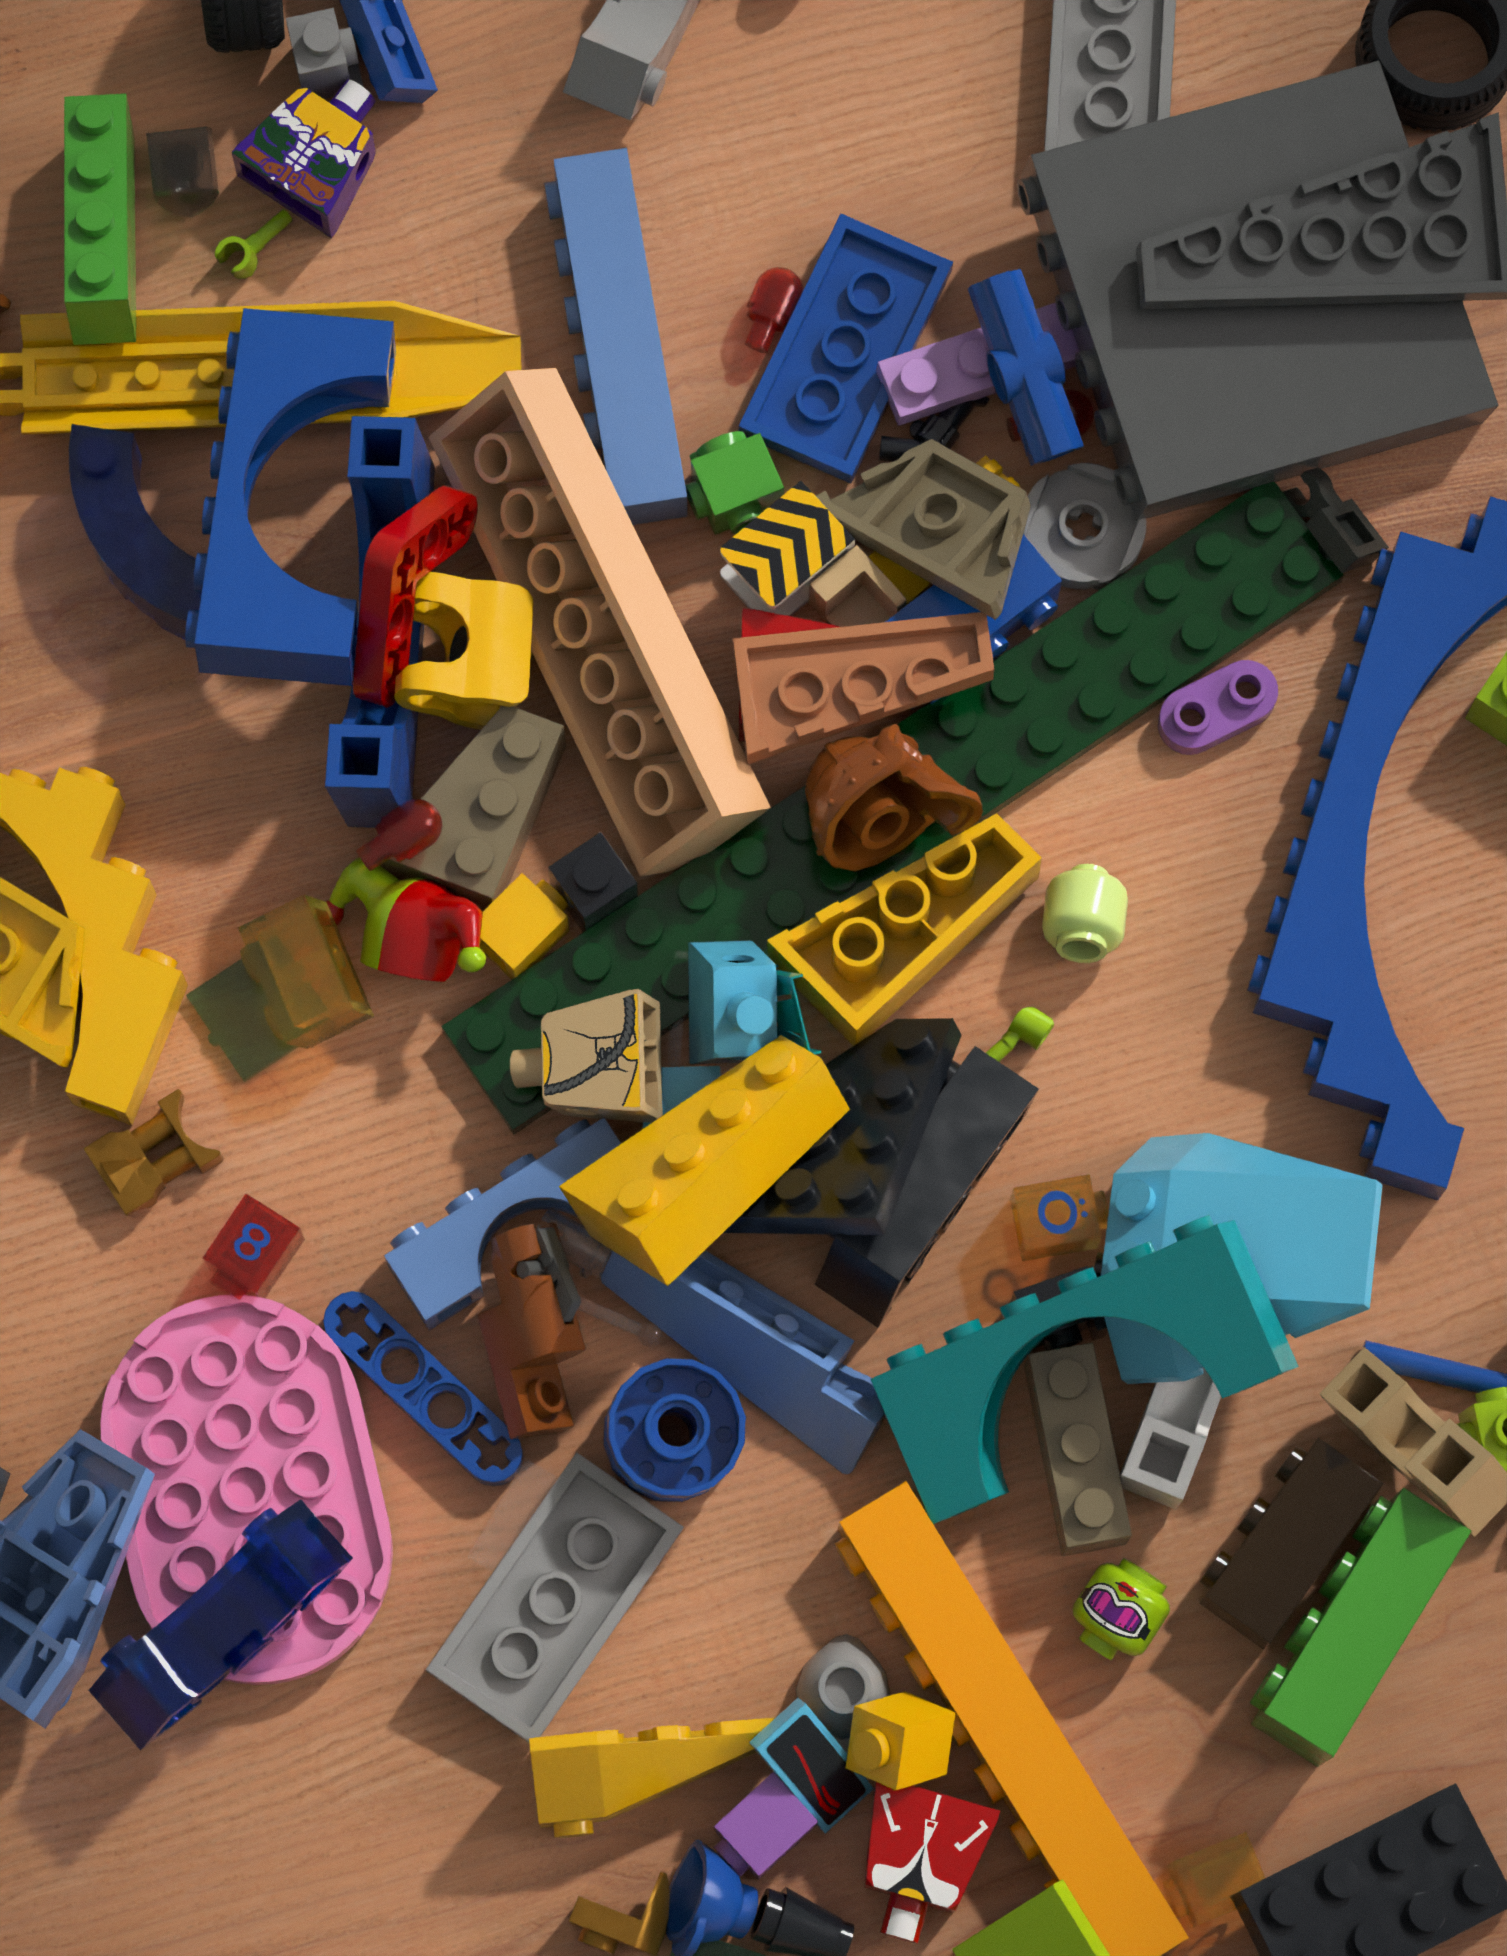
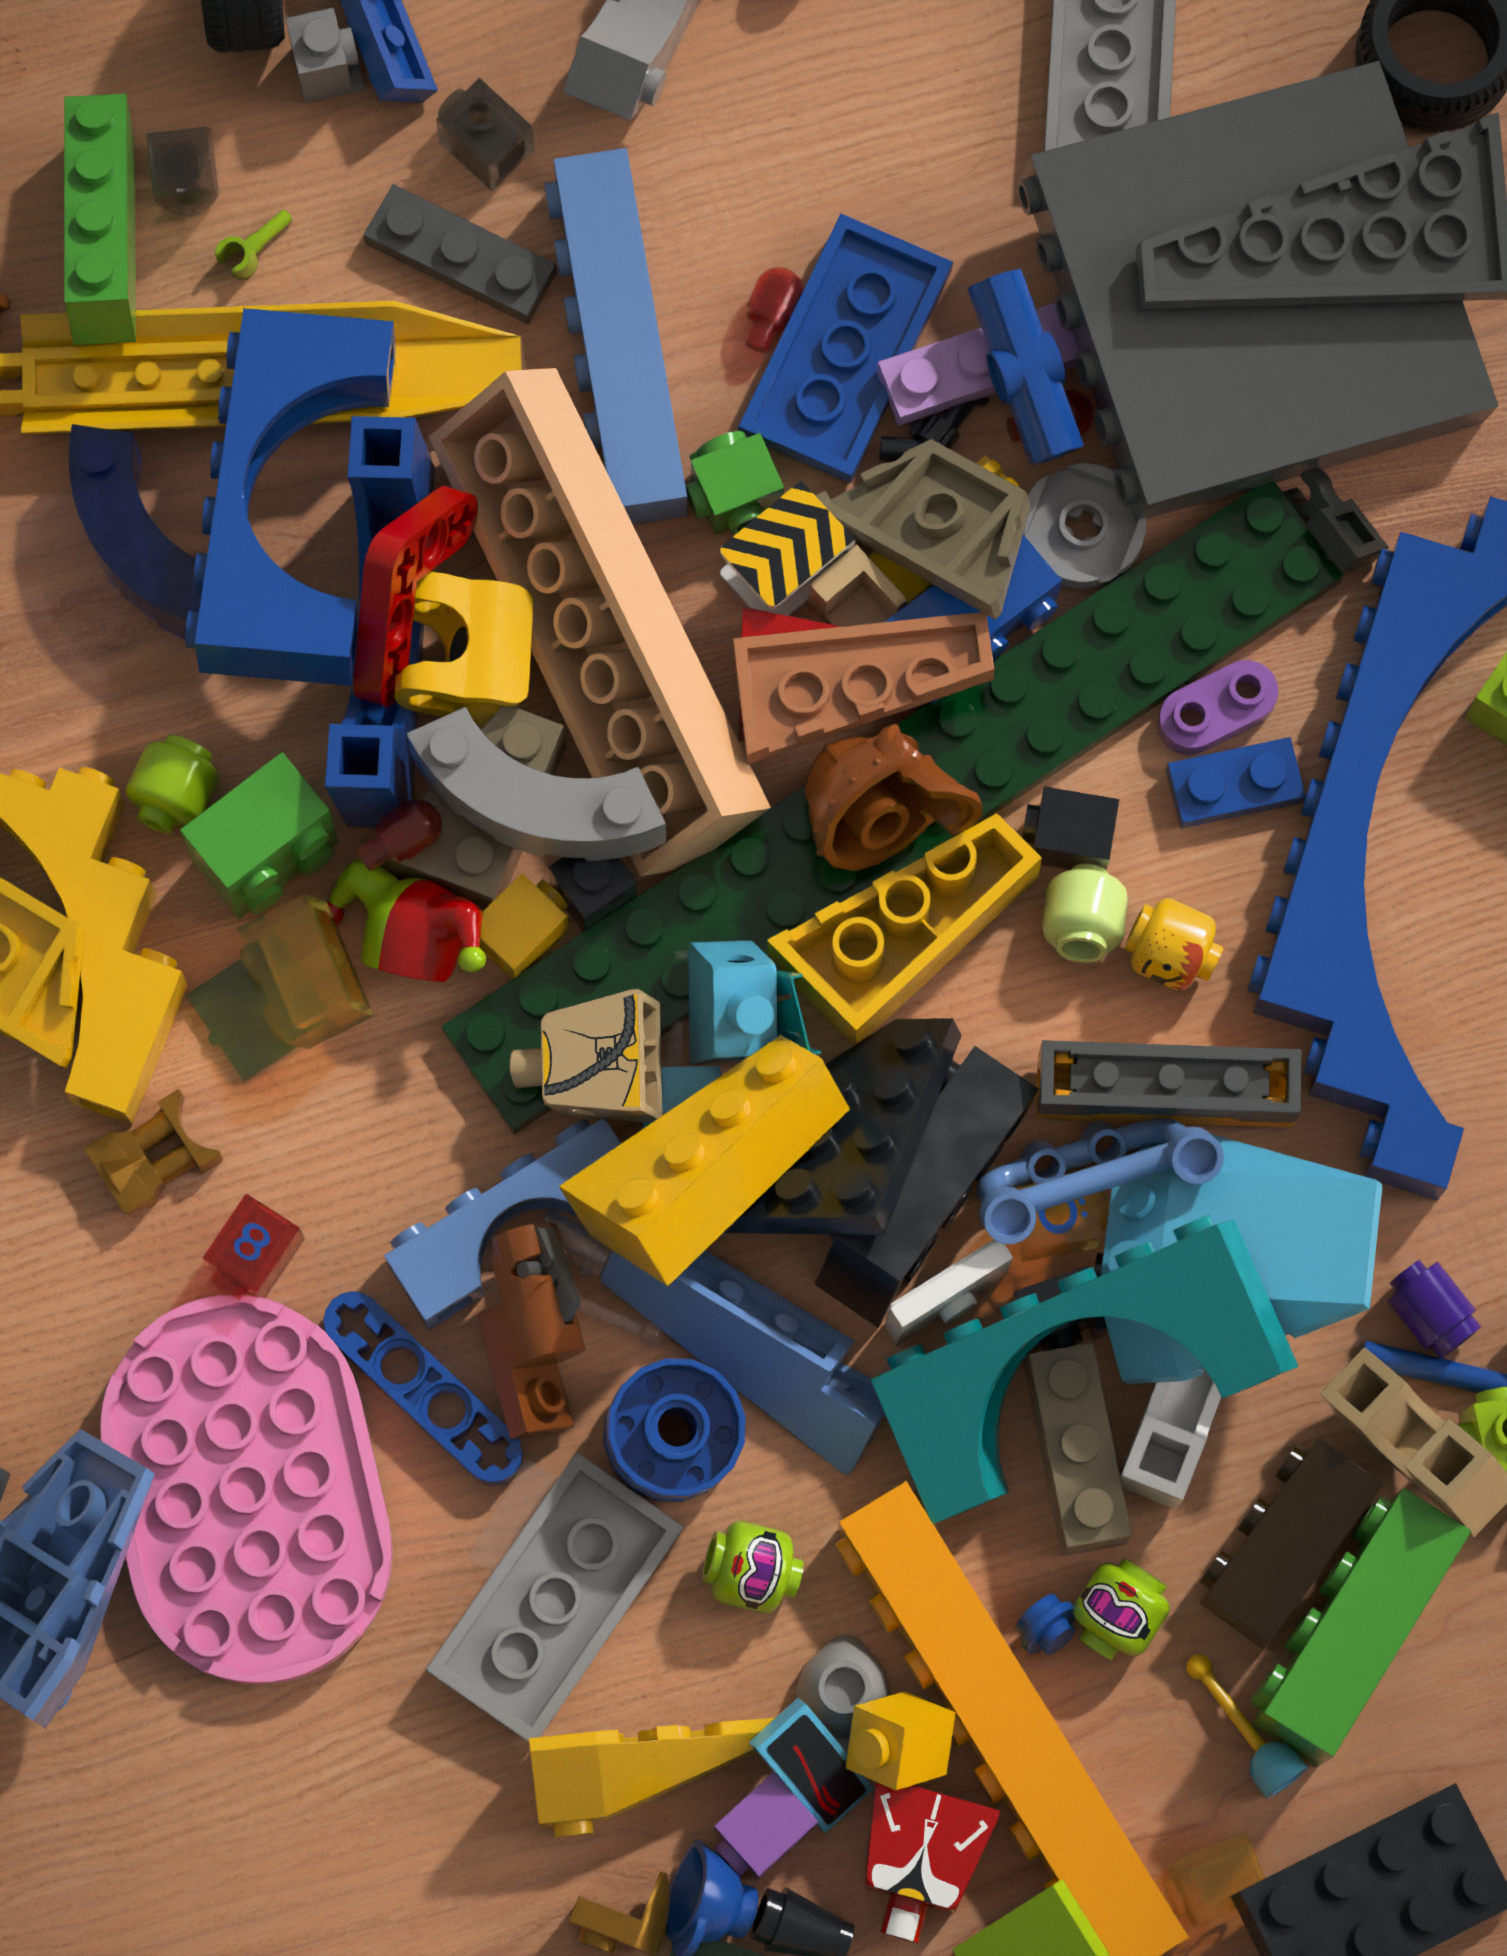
clear blue brick [88,1499,353,1750] -> none
torso [232,79,376,238] -> none
lime hand [986,1007,1054,1062] -> none
none -> lime head [126,735,220,834]
none -> bright green brick [180,752,339,919]
none -> dark grey plate [364,184,557,324]
none -> light grey brick [407,707,666,861]
none -> clear smoke brick [436,78,534,191]
none -> lime head [702,1521,804,1614]
none -> white plate [884,1239,1013,1346]
none -> medium blue bar [977,1118,1224,1244]
none -> blue plate [1015,1594,1076,1655]
none -> black brick [1022,786,1119,870]
none -> dark grey piece [1036,1040,1301,1128]
none -> yellow head [1123,898,1223,992]
none -> blue plate [1166,737,1306,829]
none -> hinge [1186,1654,1308,1800]
none -> dark purple brick [1387,1260,1482,1359]

